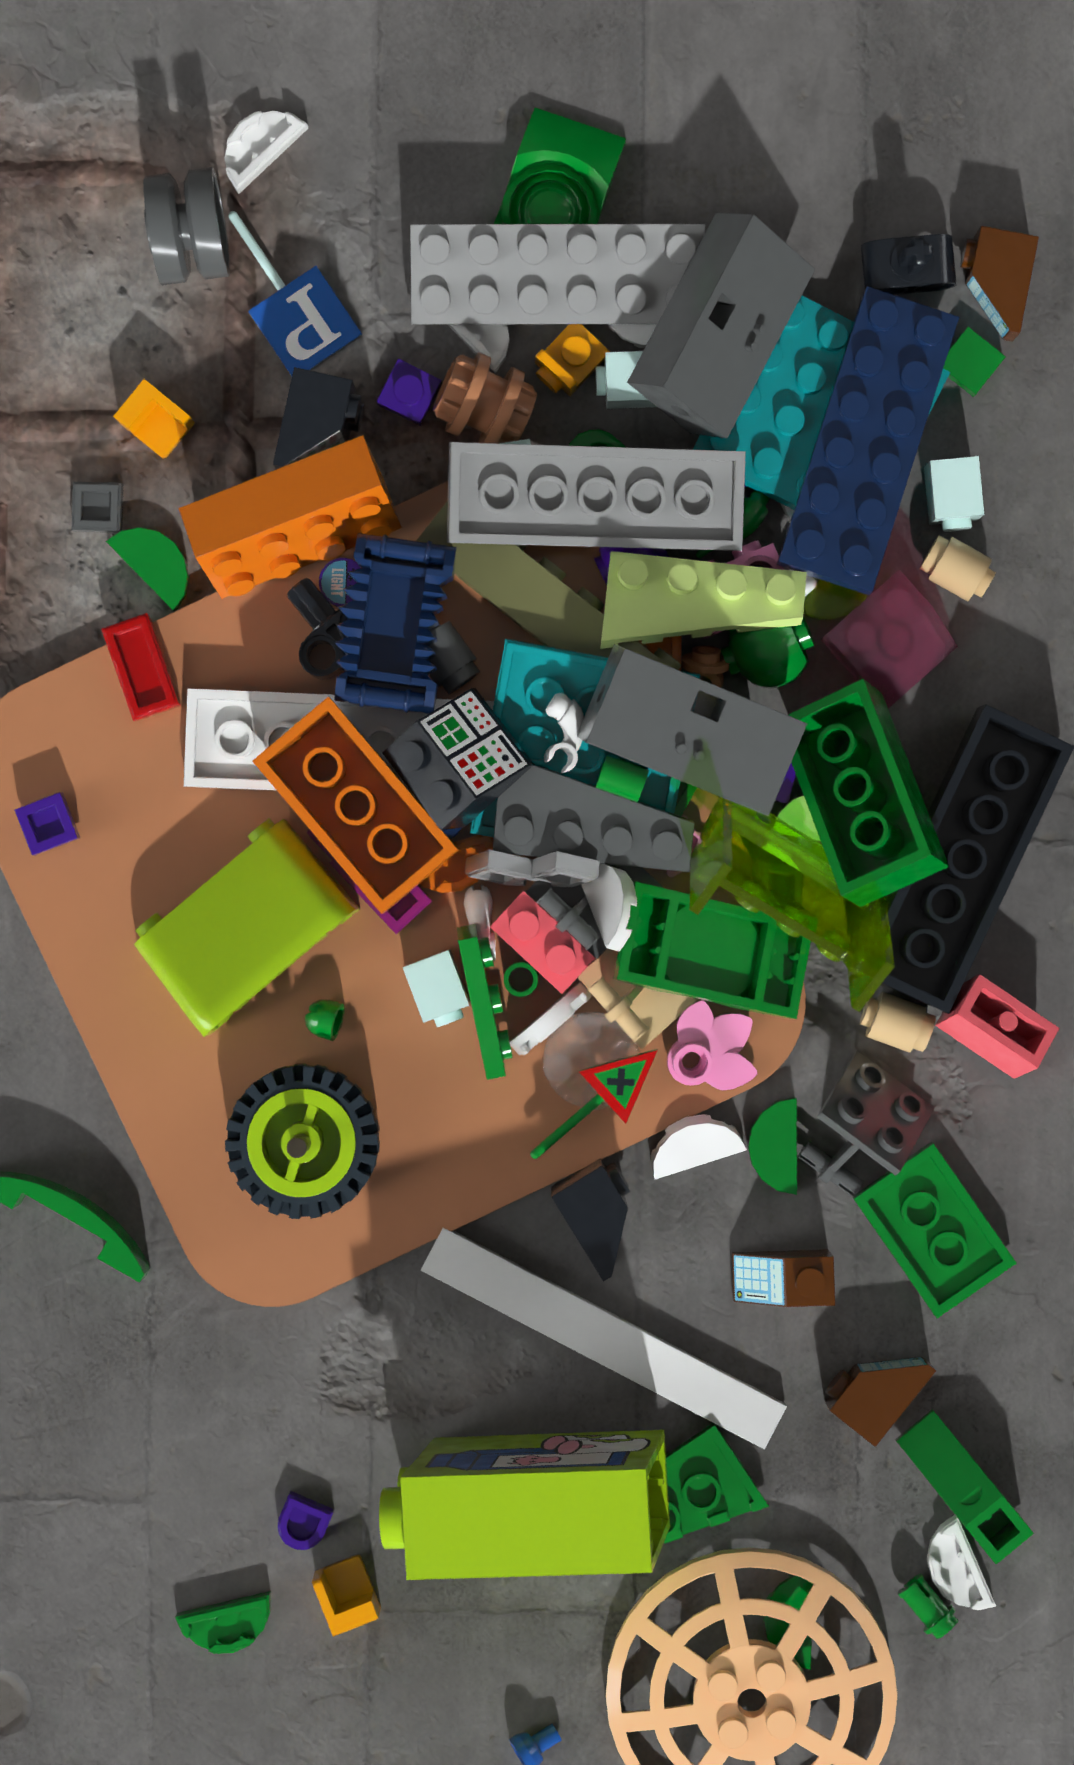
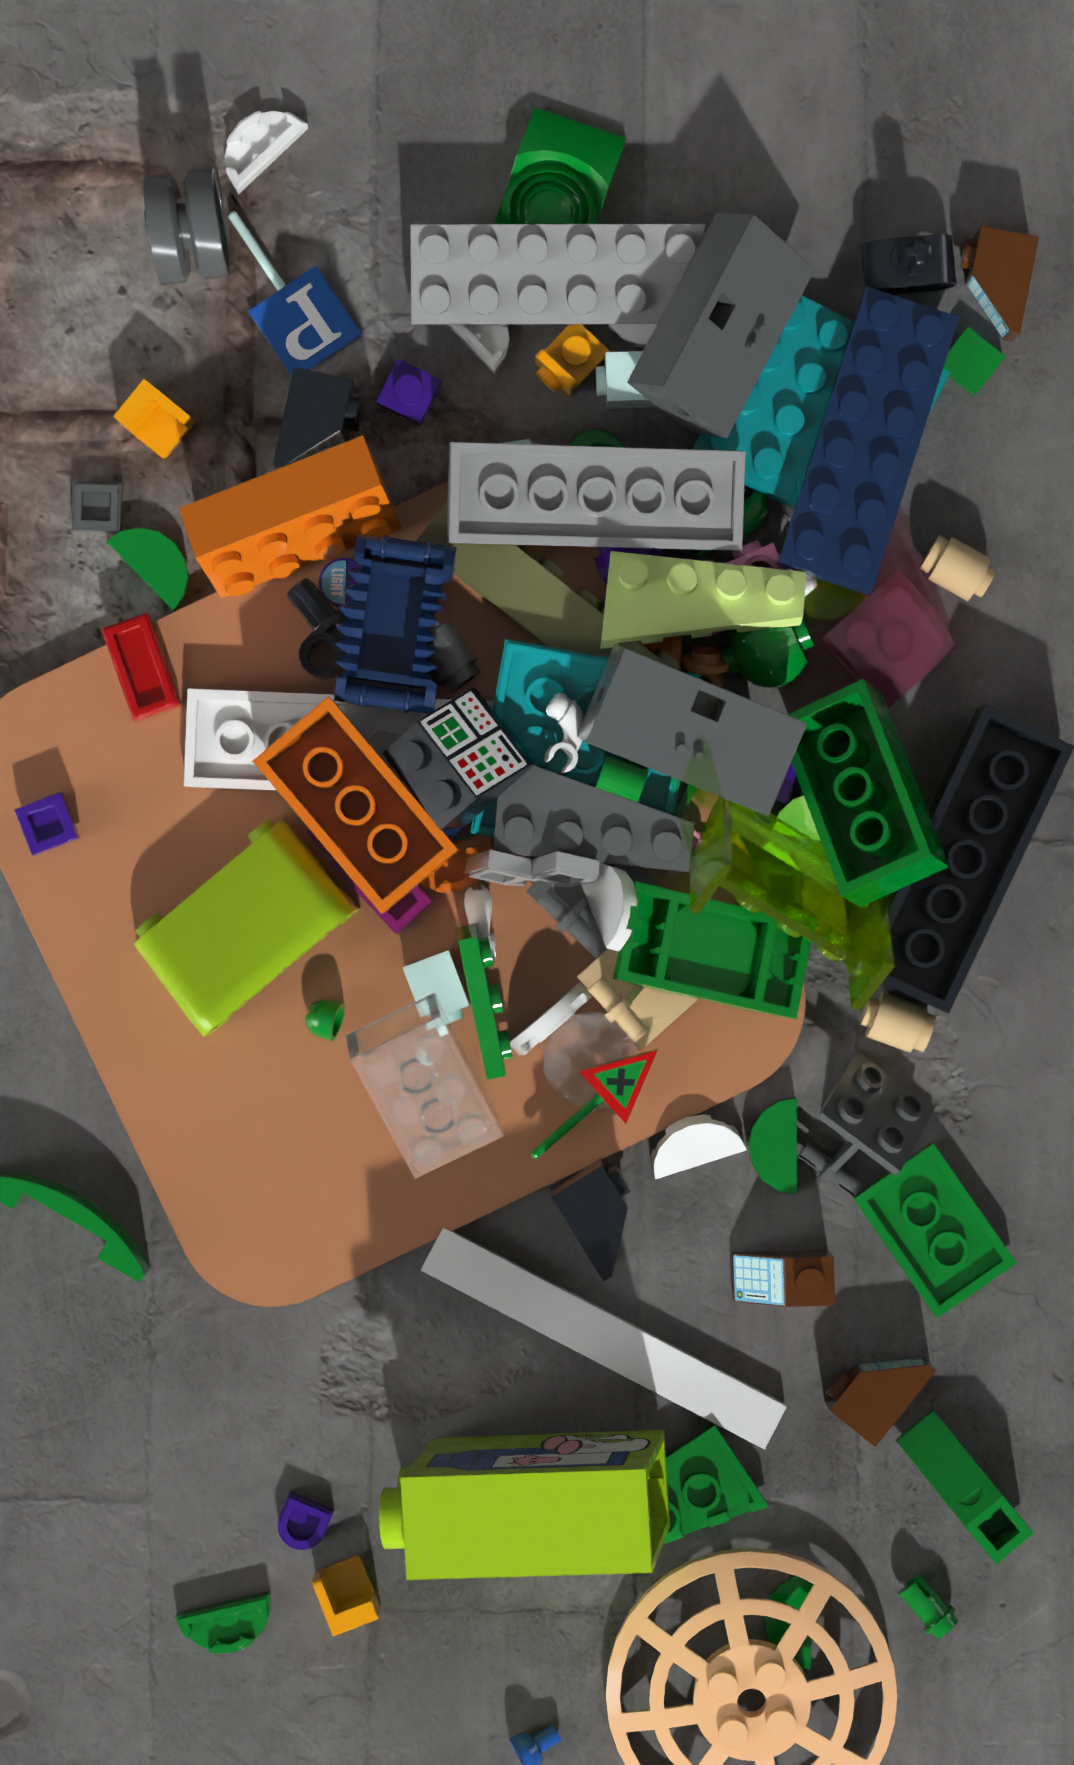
wheel [225,1064,380,1219] -> none
nougat piece [433,352,537,444] -> none
coral brick [490,891,595,994] -> none
green hinge [504,961,538,997] -> none
bright pink plate [667,1000,757,1090] -> none
light aqua brick [924,456,984,532] -> none
white tile [927,1515,996,1610] -> none
coral brick [935,974,1060,1079] -> none
none -> clear brick [346,993,504,1179]

